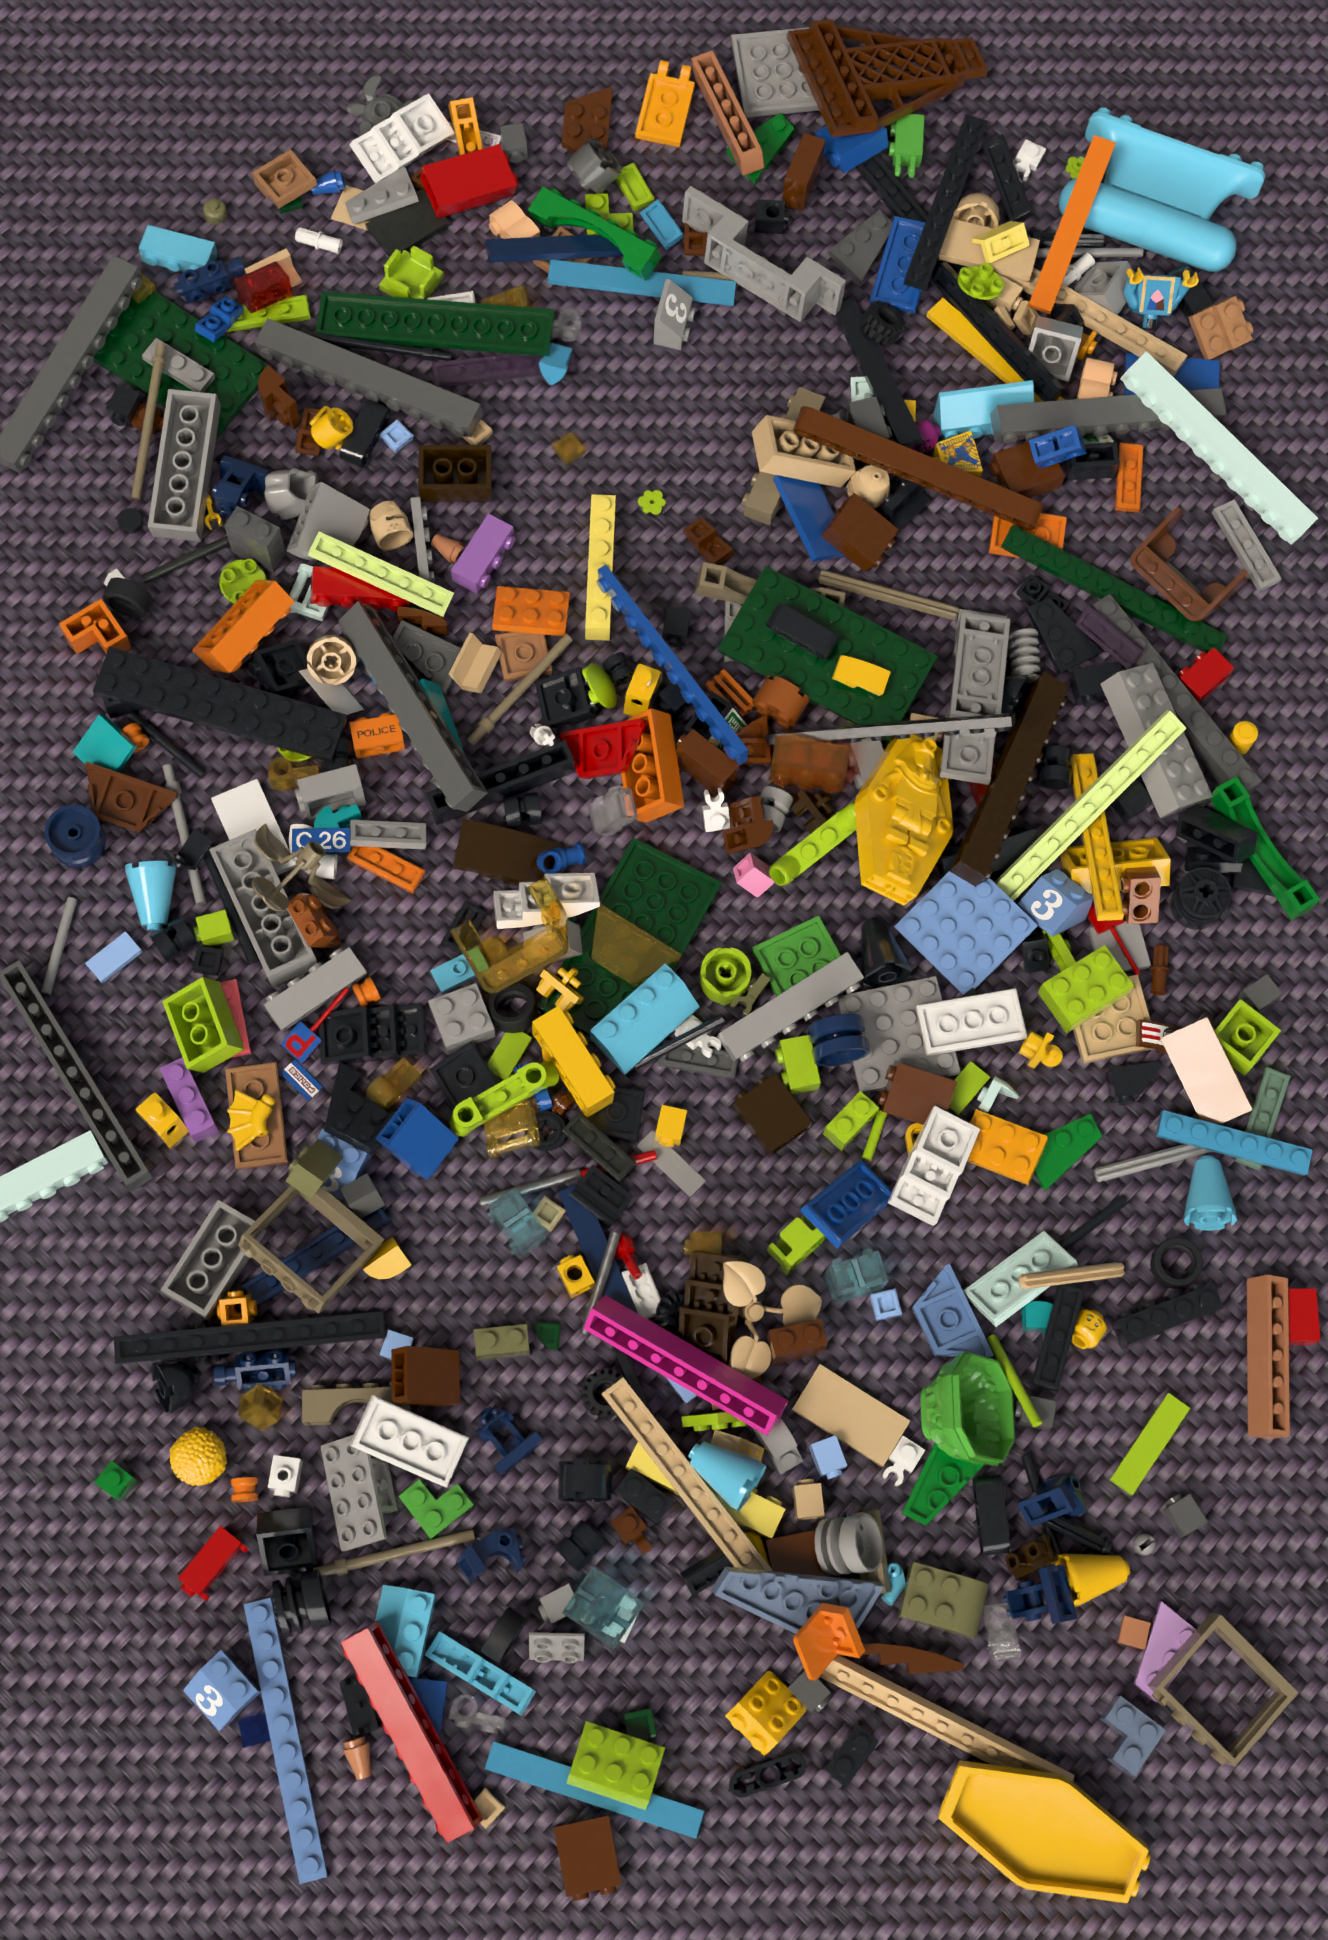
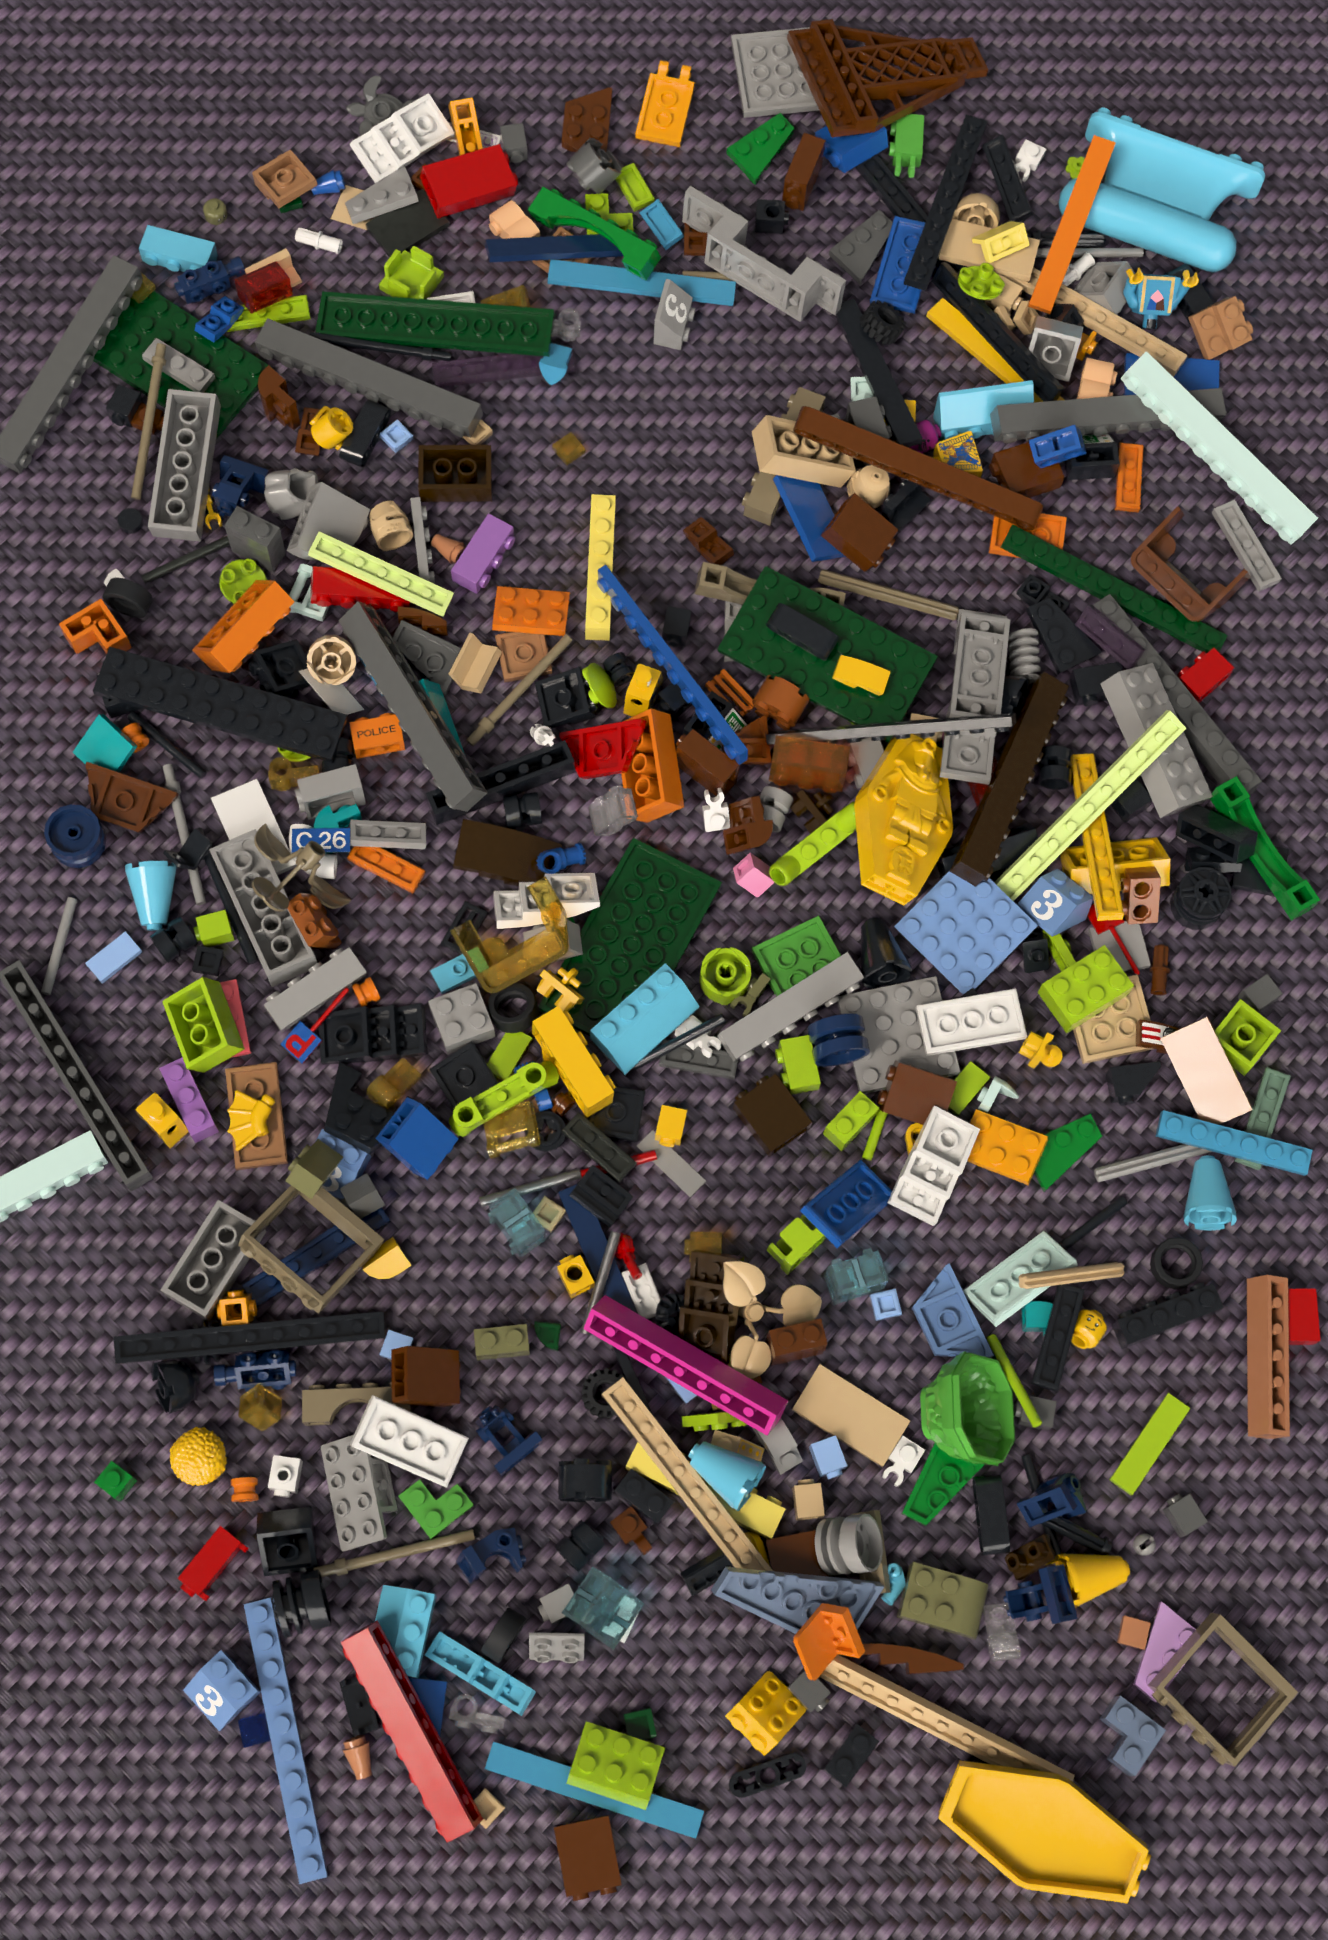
sticker [280,1060,323,1101] -> none
clear yellow wing [592,904,682,986] -> none
lime plant [638,490,666,515] -> none
nougat brick [691,50,764,176] -> none
yellow brick [1227,721,1258,755] -> none

